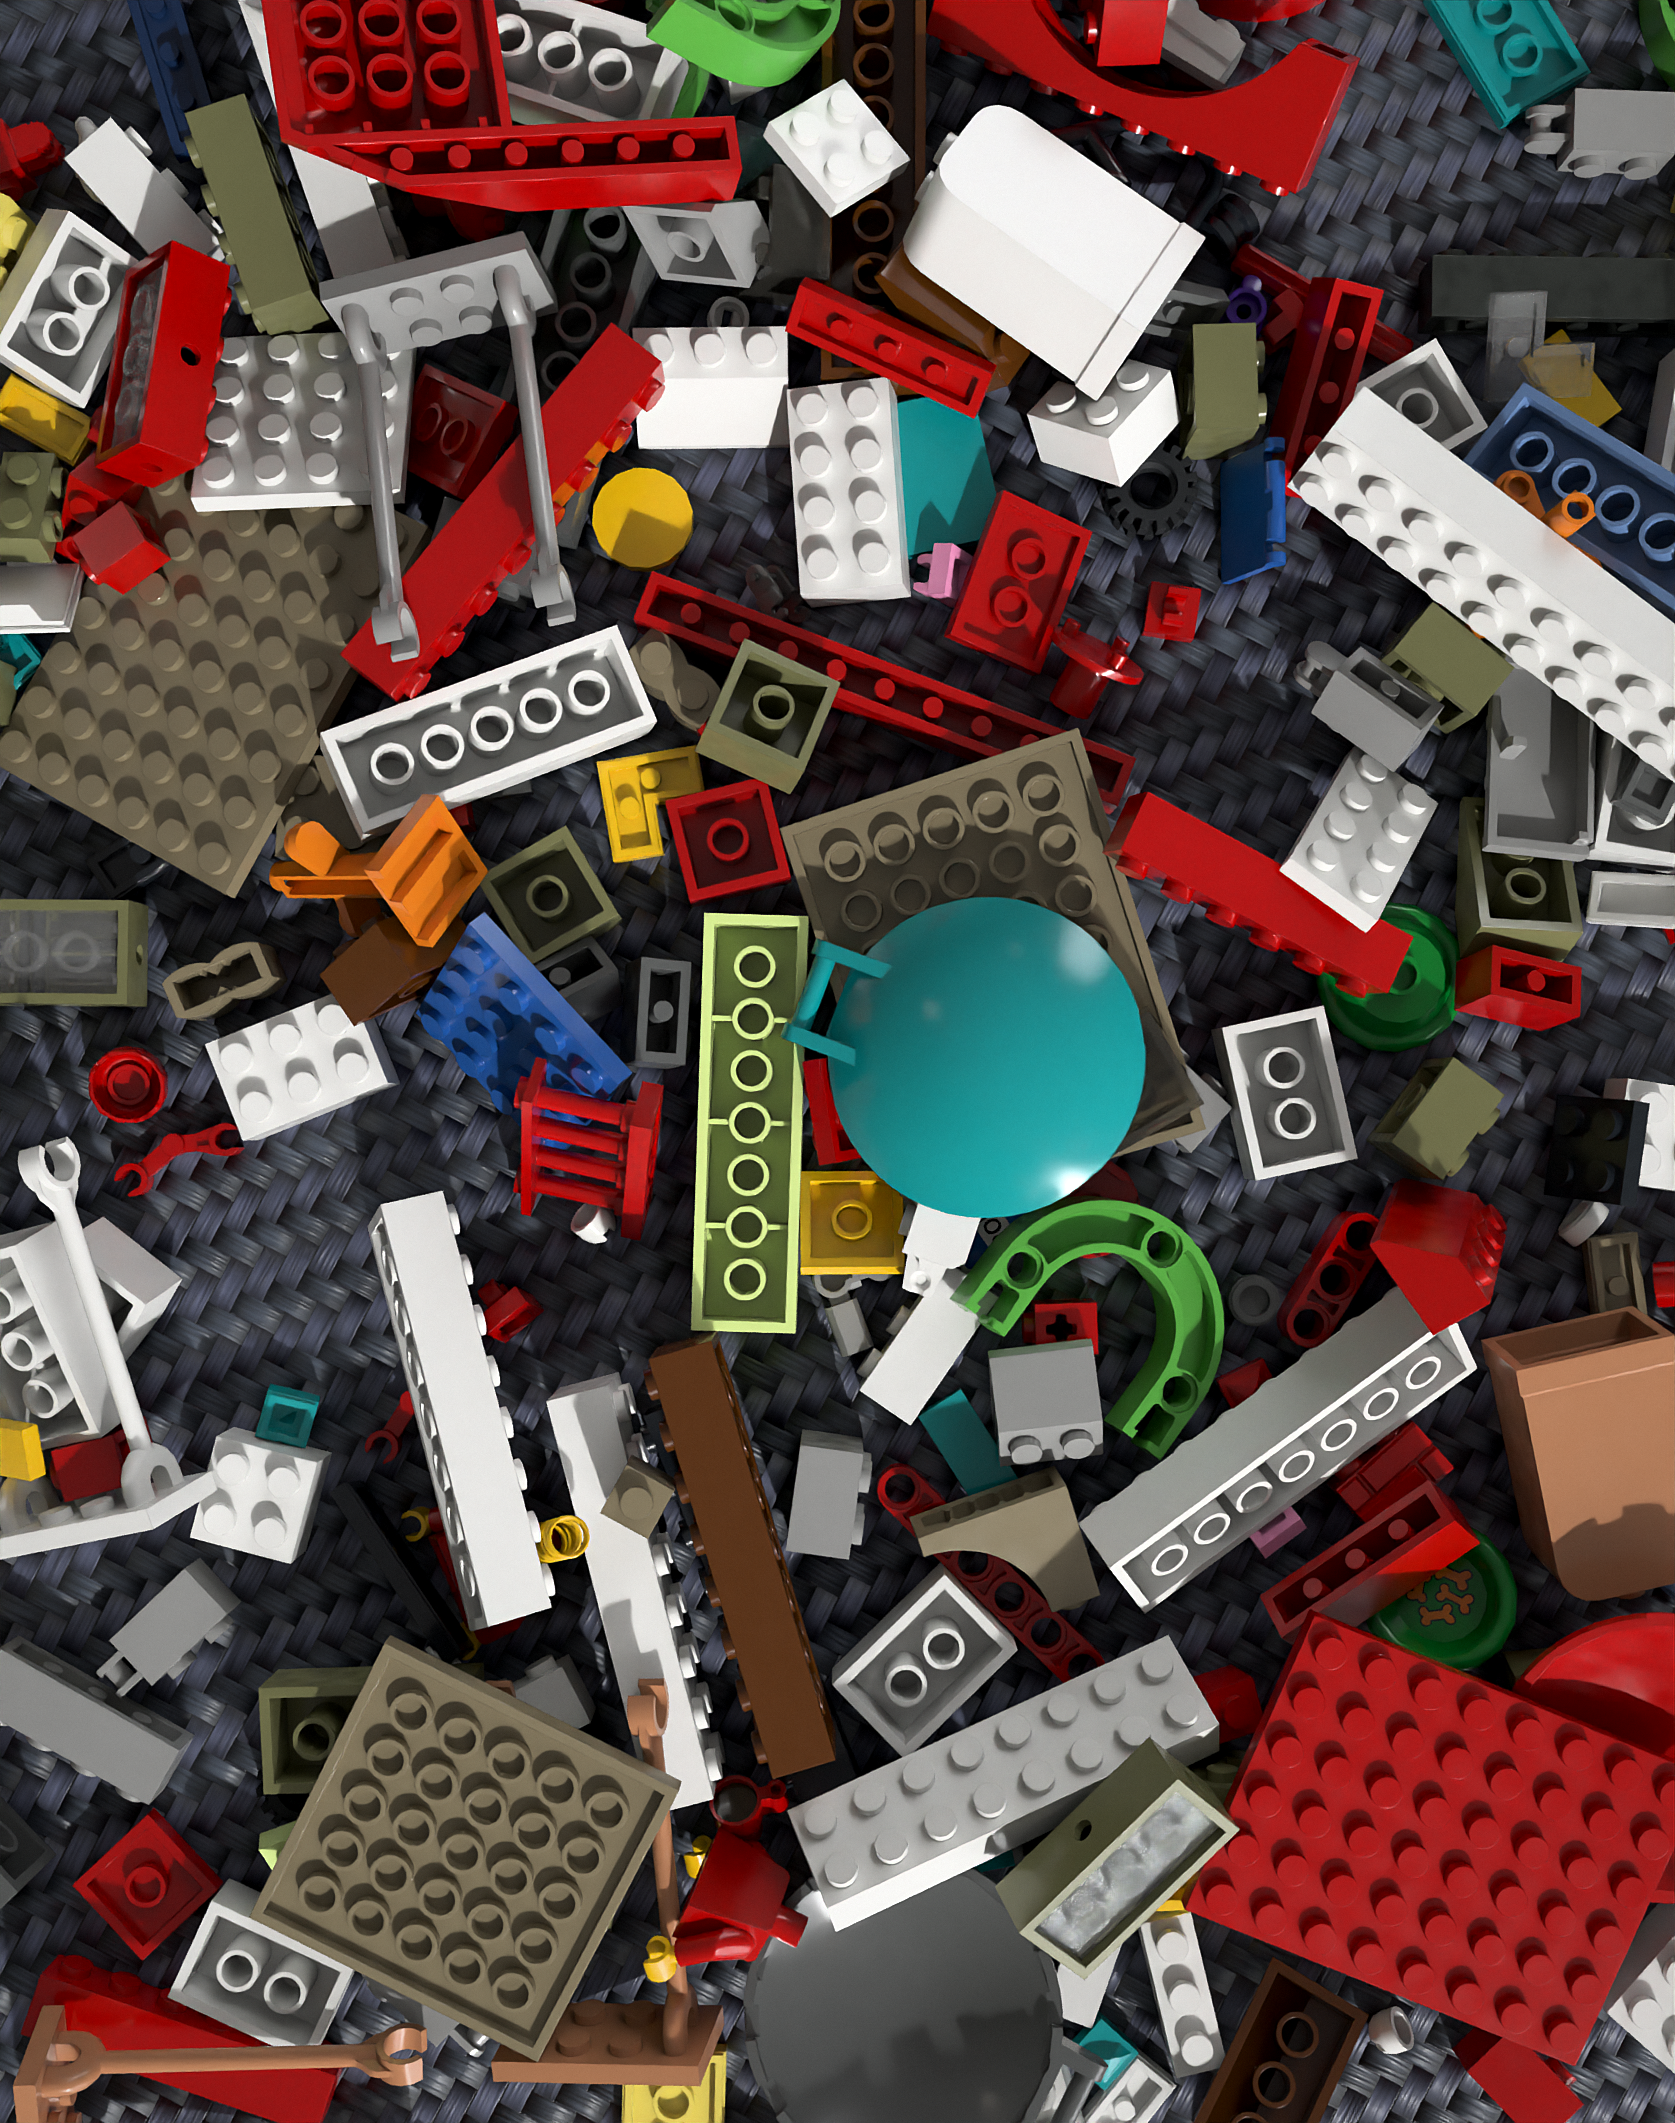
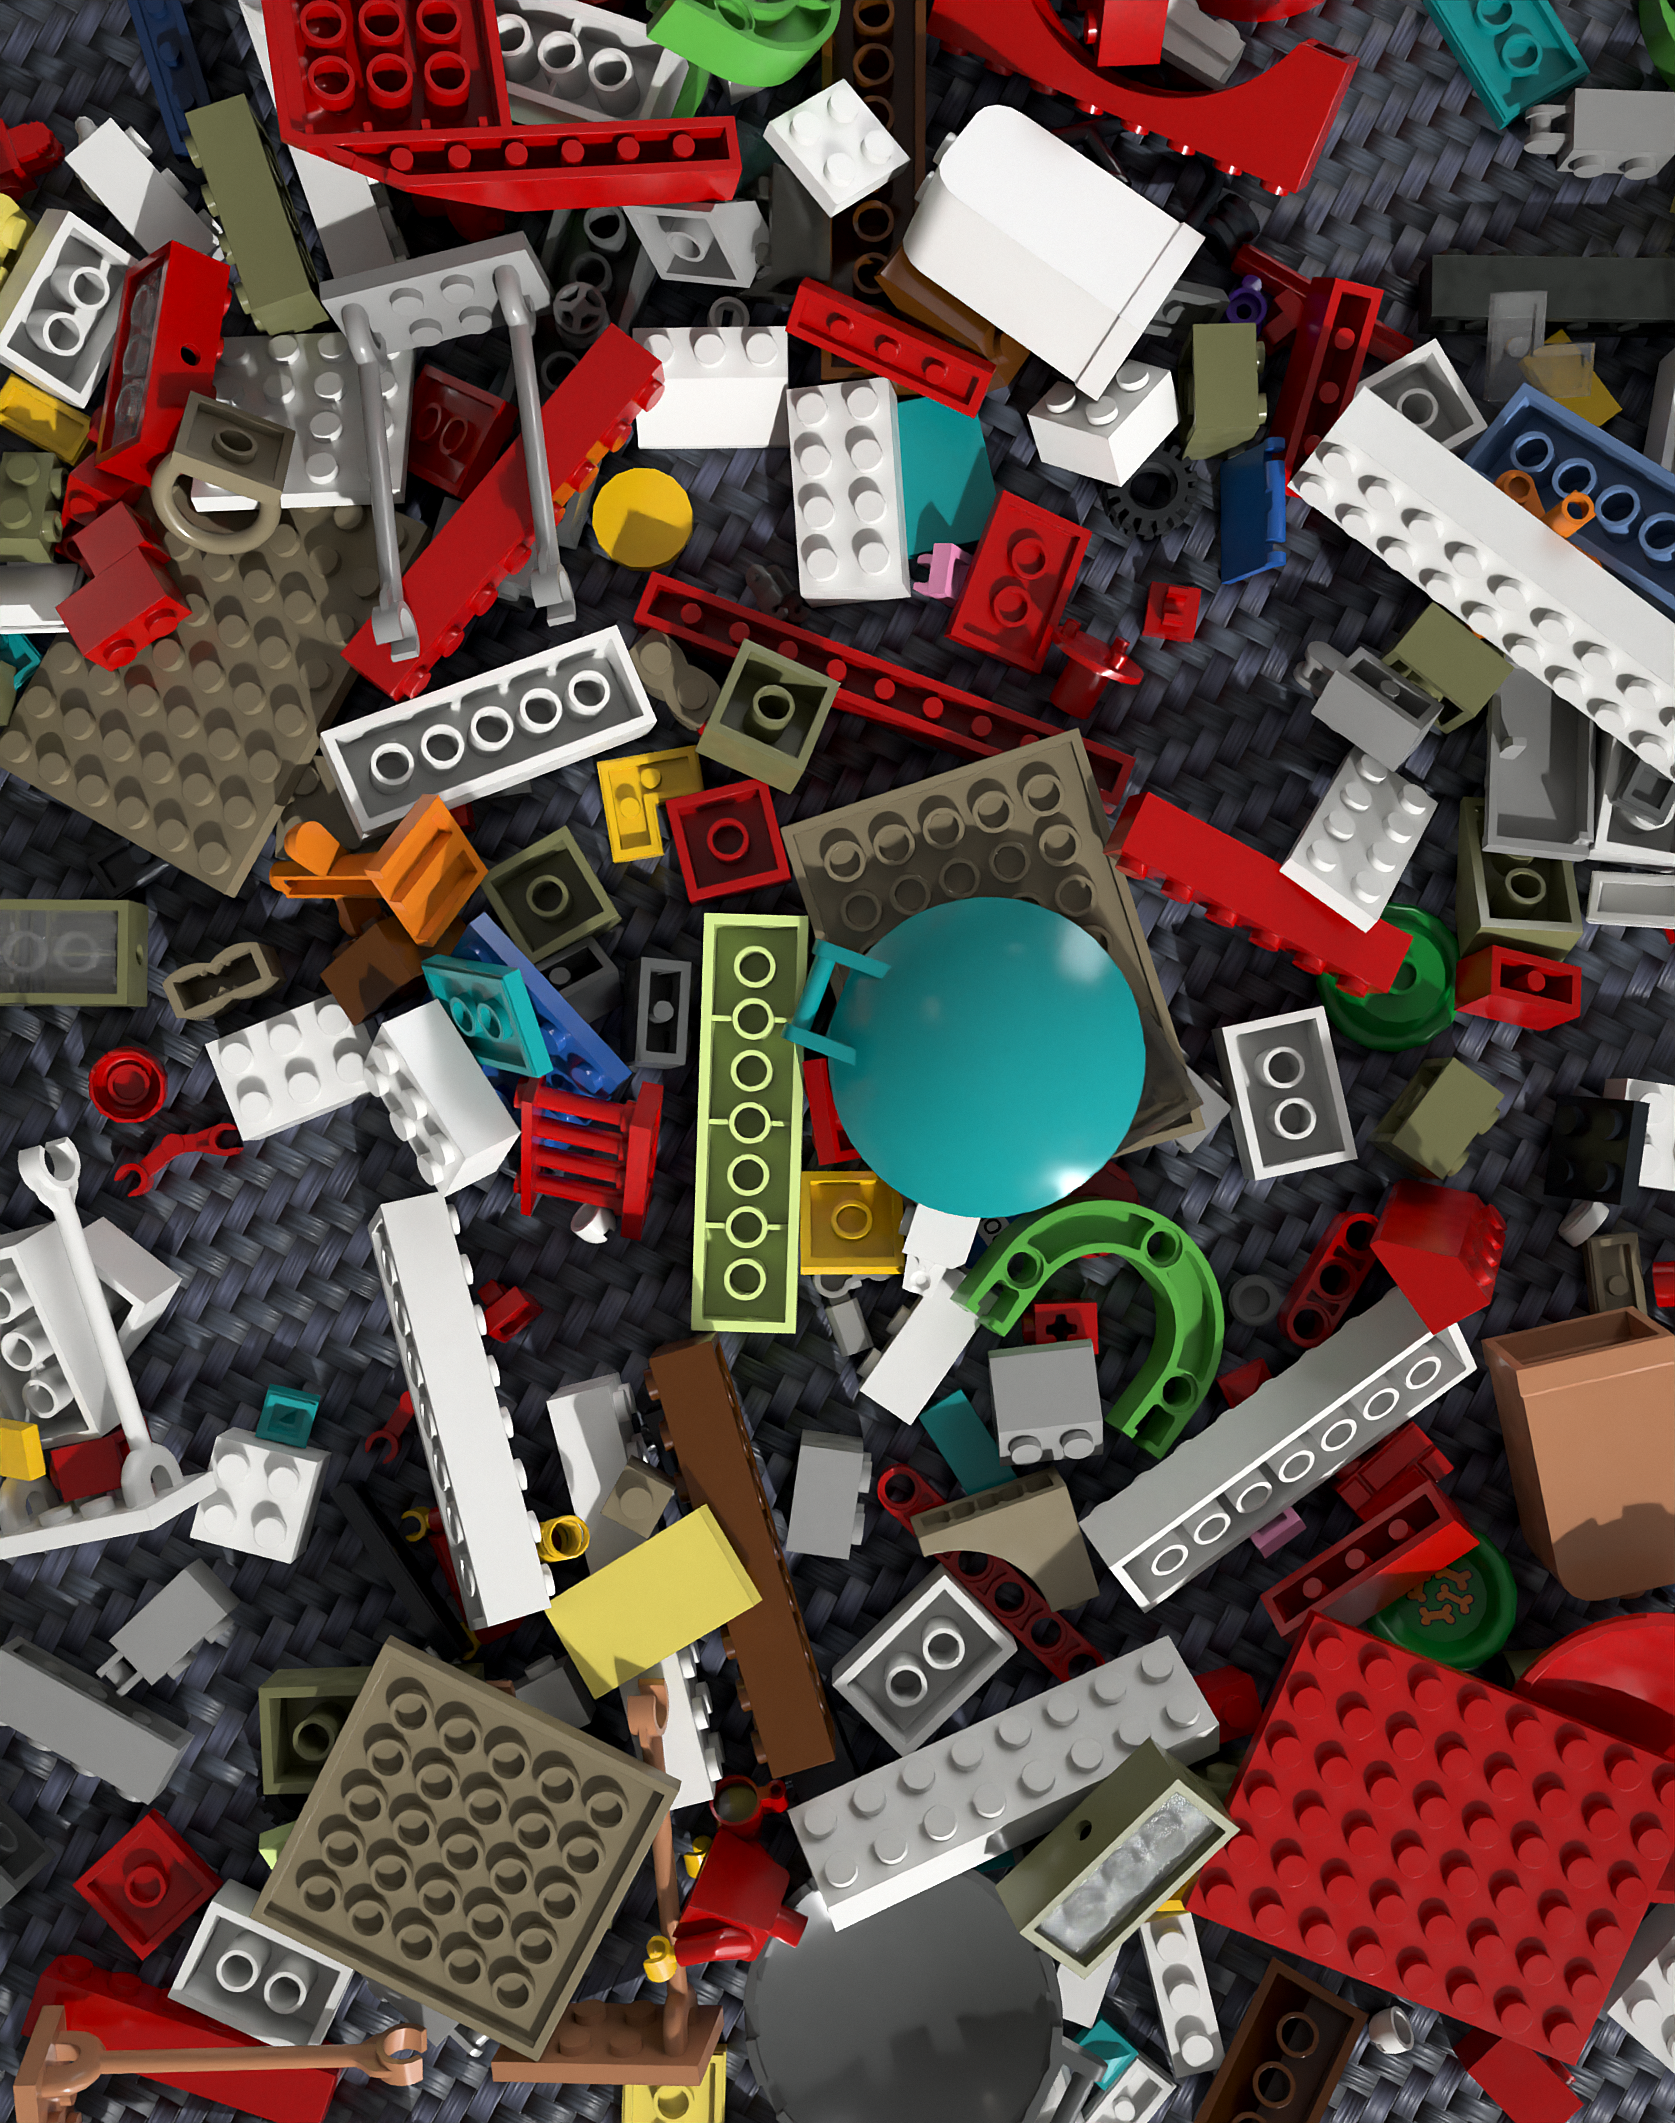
none -> red brick [55,546,193,672]
none -> dark tan tile [151,391,296,555]
none -> white brick [363,999,521,1198]
none -> teal tile [421,954,554,1078]
none -> light yellow tile [544,1504,763,1700]
none -> dark grey wheel [553,282,610,348]

